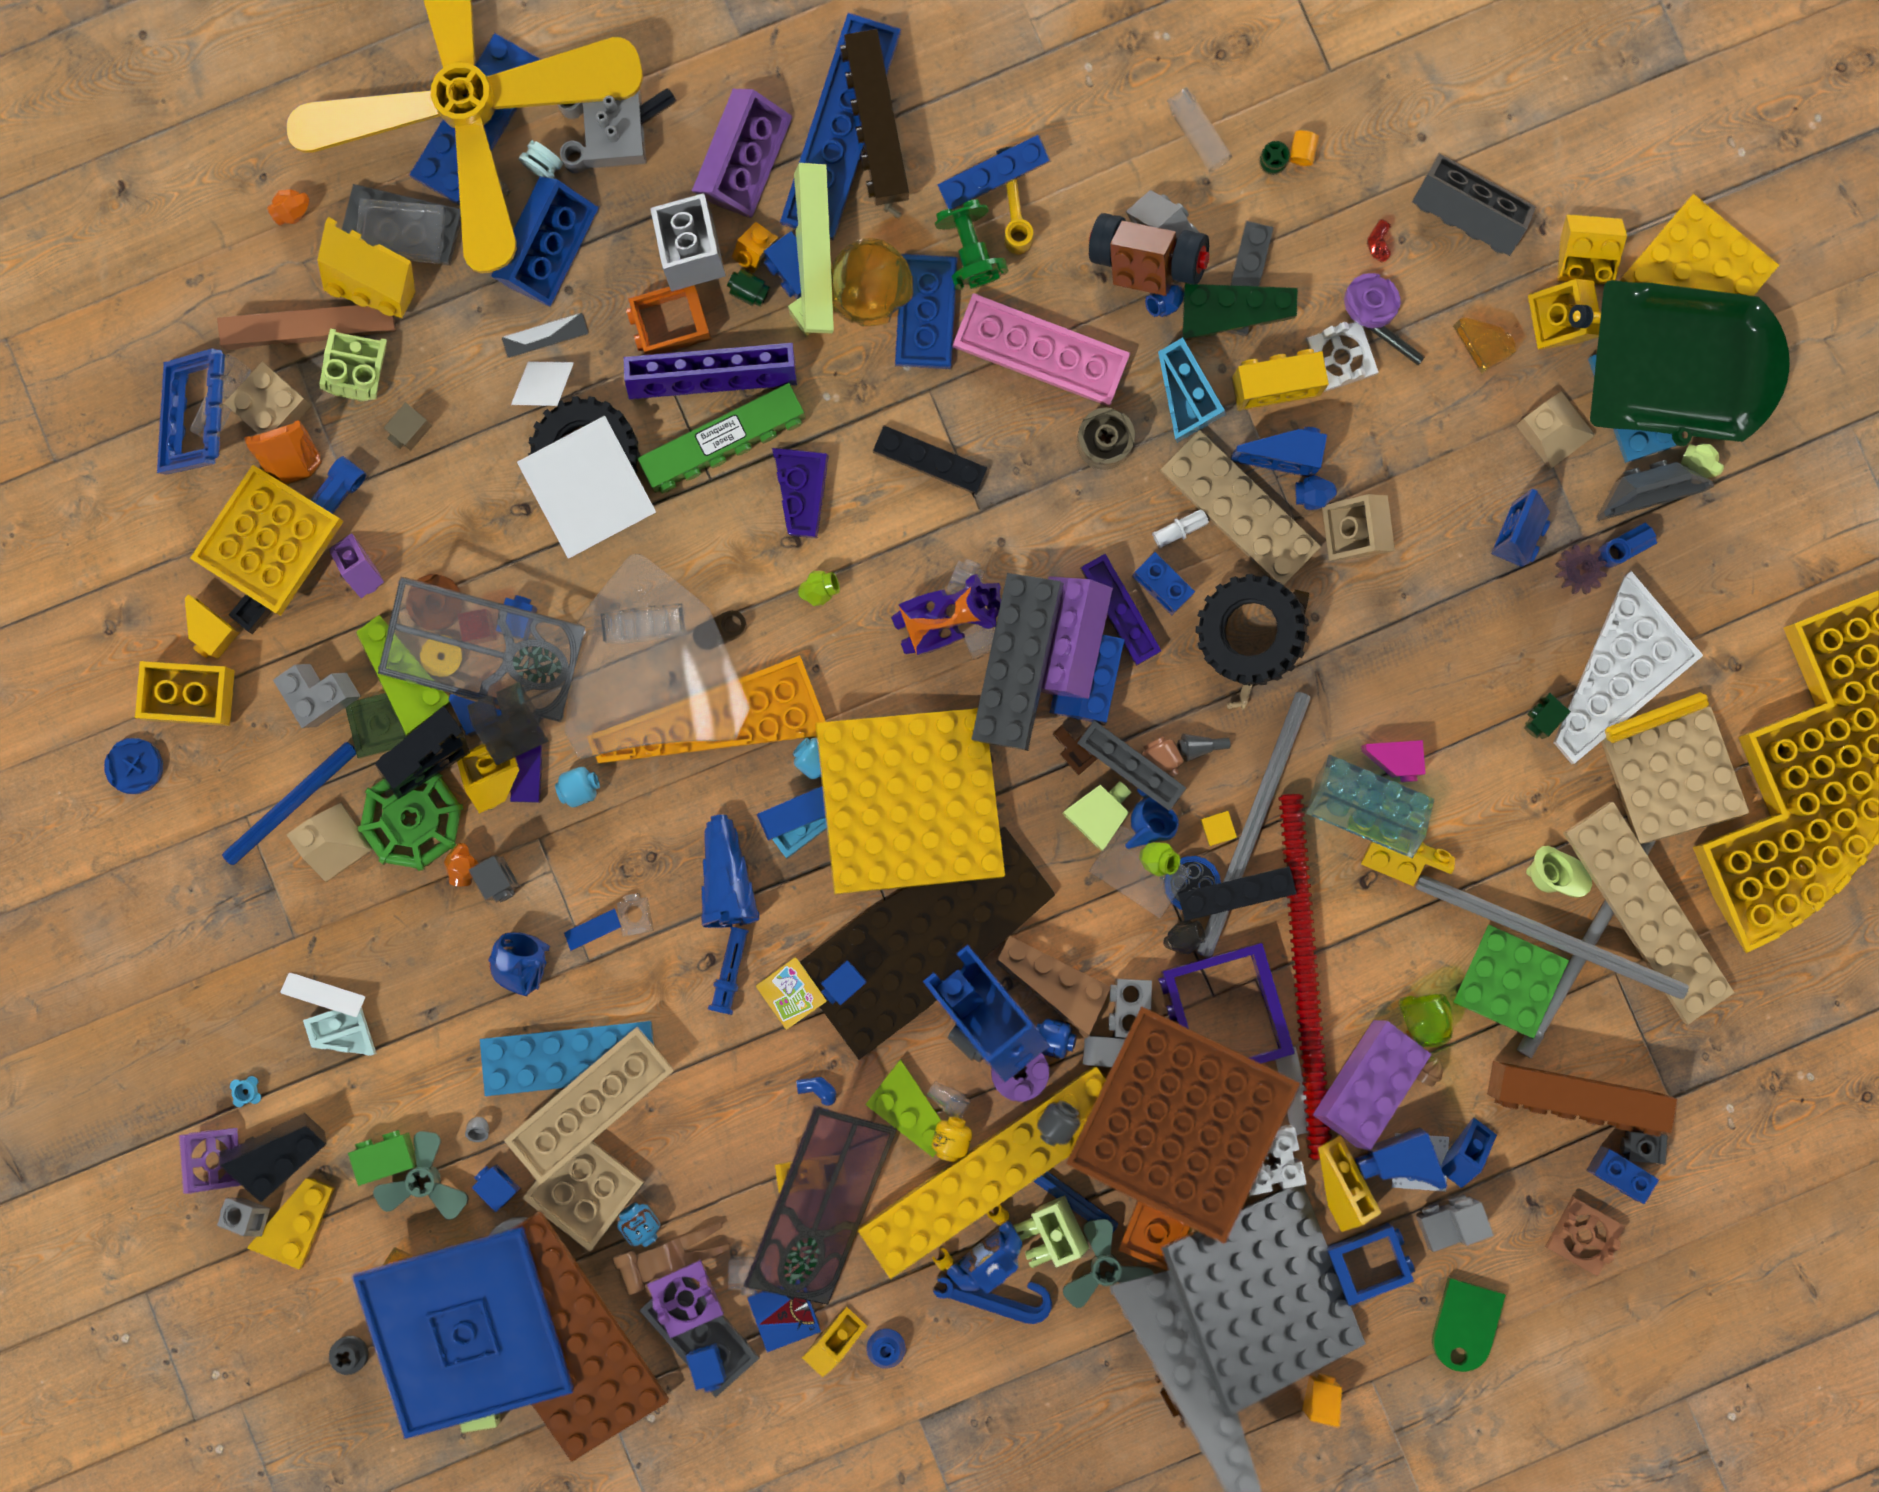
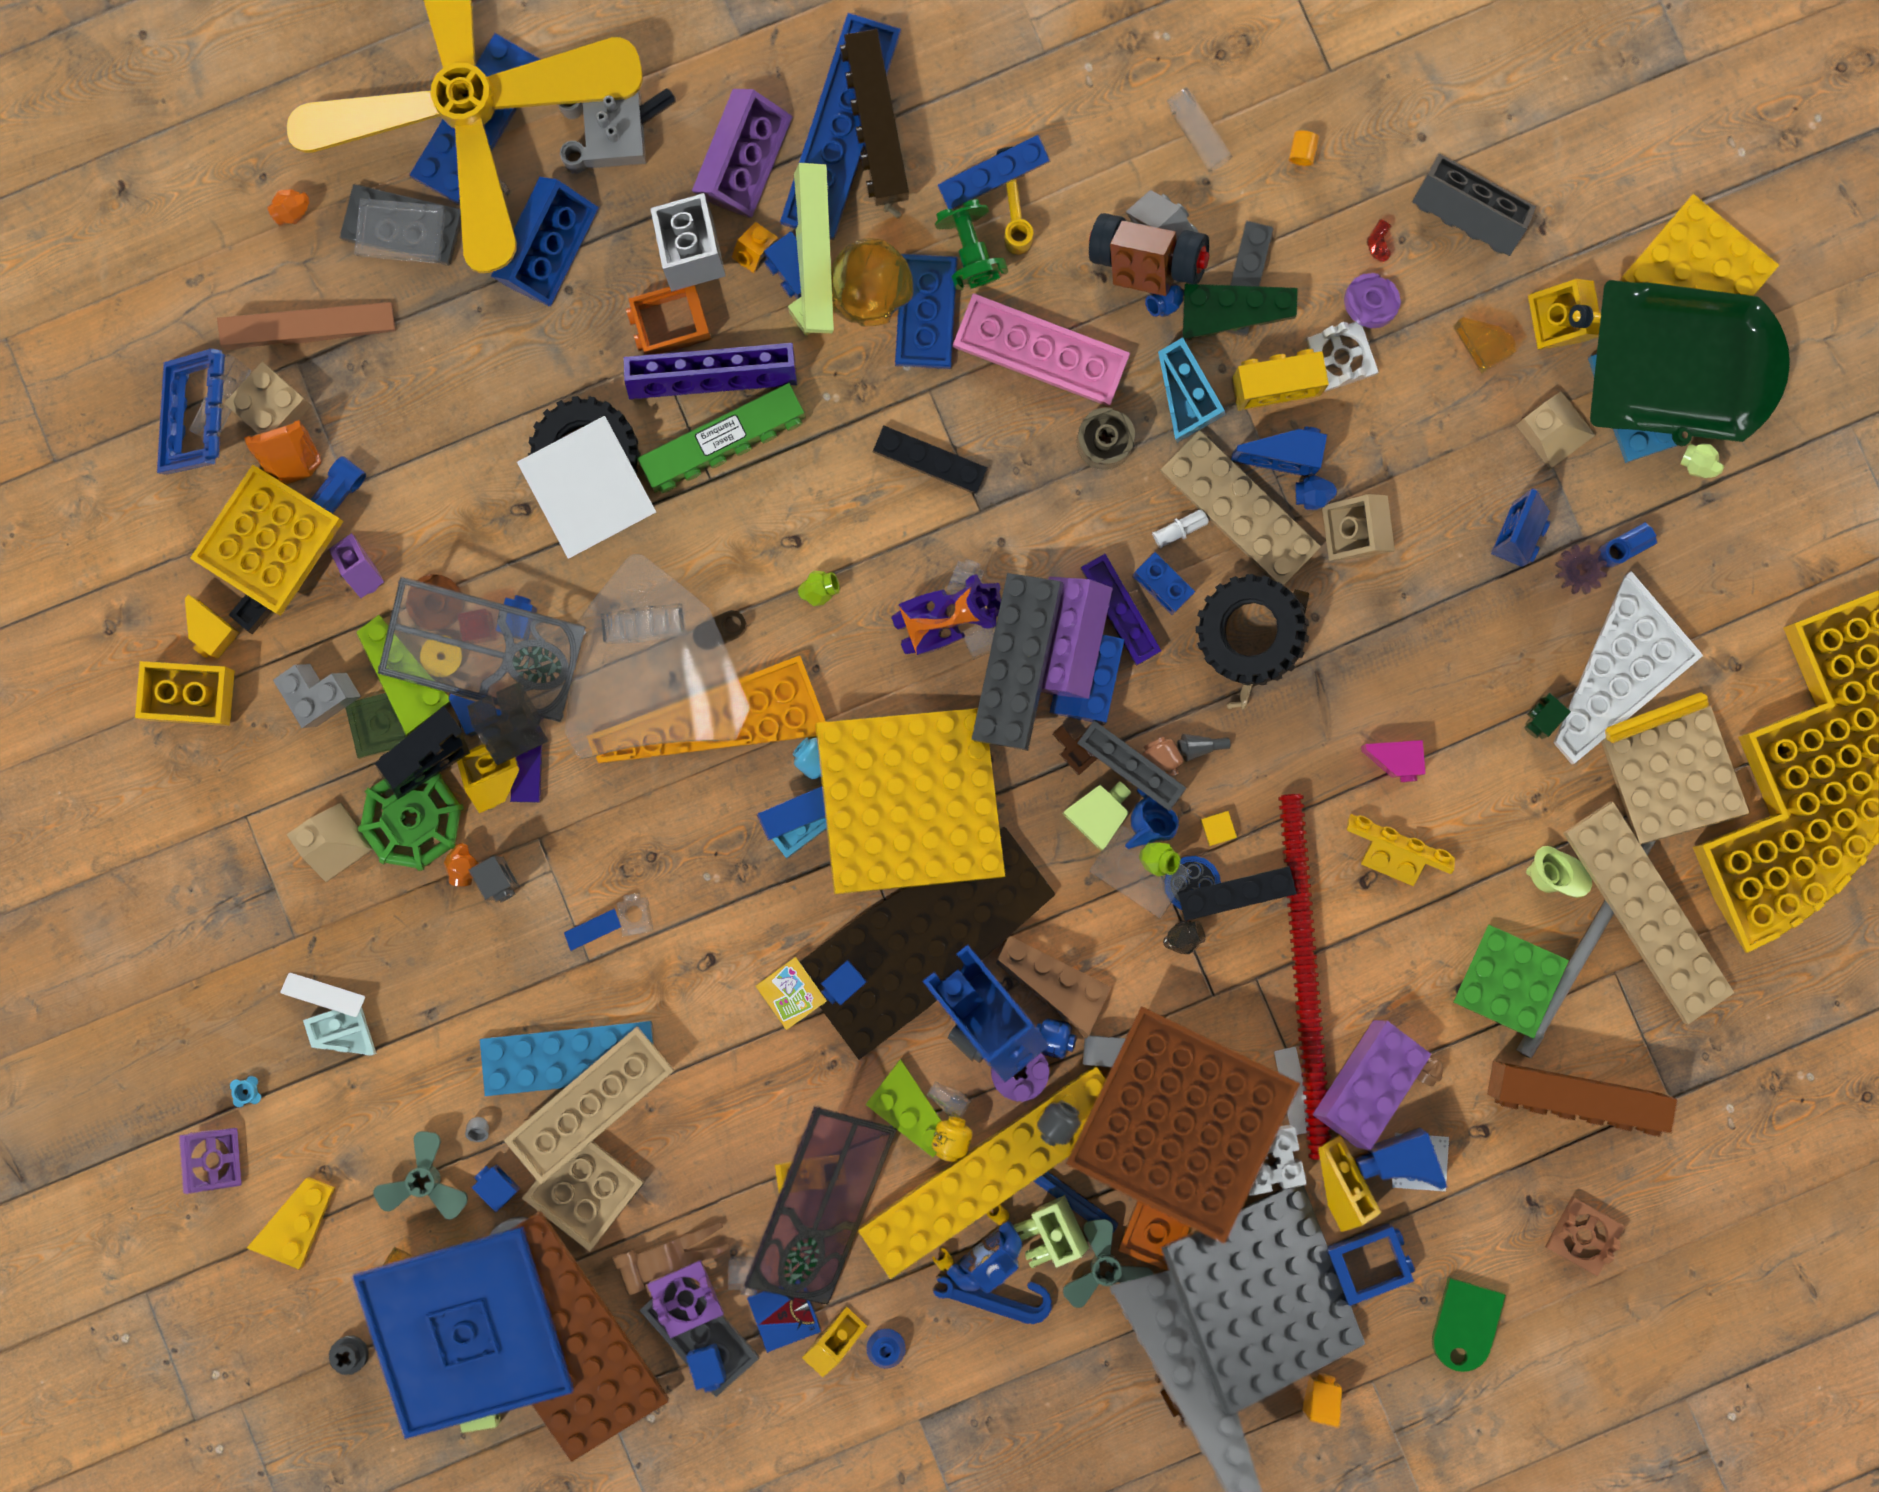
blue tile [104,738,163,794] -> none
light grey brick [217,1198,270,1236] -> none
black wedge [219,1113,326,1203] -> none
blue axle [222,742,357,865] -> none
yellow wedge [317,217,416,318] -> none
yellowish green slope [319,328,387,401] -> none
bright green brick [348,1130,417,1186] -> none
dark tan brick [384,402,432,451] -> none
blue piece [488,932,550,996] -> none
dark grey sticker [502,313,588,358] -> none
white sticker [511,362,574,406] -> none
light aqua wheel [518,140,563,179] -> none
medium azure head [555,767,600,808] -> none
dark azure head [617,1202,660,1247] -> none
blue cone [701,815,760,928] -> none
blue pin [708,927,748,1015] -> none
dark green brick [727,269,771,307] -> none
dark purple wing [772,448,829,539] -> none
blue arm [796,1077,837,1106] -> none
light grey brick [1109,979,1152,1037] -> none
dark purple window [1158,943,1295,1064] -> none
light grey axle [1197,692,1311,958] -> none
dark green wheel [1259,141,1290,175] -> none
clear light blue brick [1306,754,1434,858] -> none
pearl dark grey bar [1367,326,1425,366] -> none
clear neon green piece [1399,994,1454,1048] -> none
light grey axle [1416,875,1689,999] -> none
light grey brick [1416,1194,1494,1252] -> none
blue slope [1441,1118,1497,1188] -> none
yellow slope [1558,214,1627,284] -> none
blue brick [1586,1146,1659,1204] -> none
dark grey wedge [1597,460,1714,521] -> none
dark grey brick [1620,1130,1667,1164] -> none

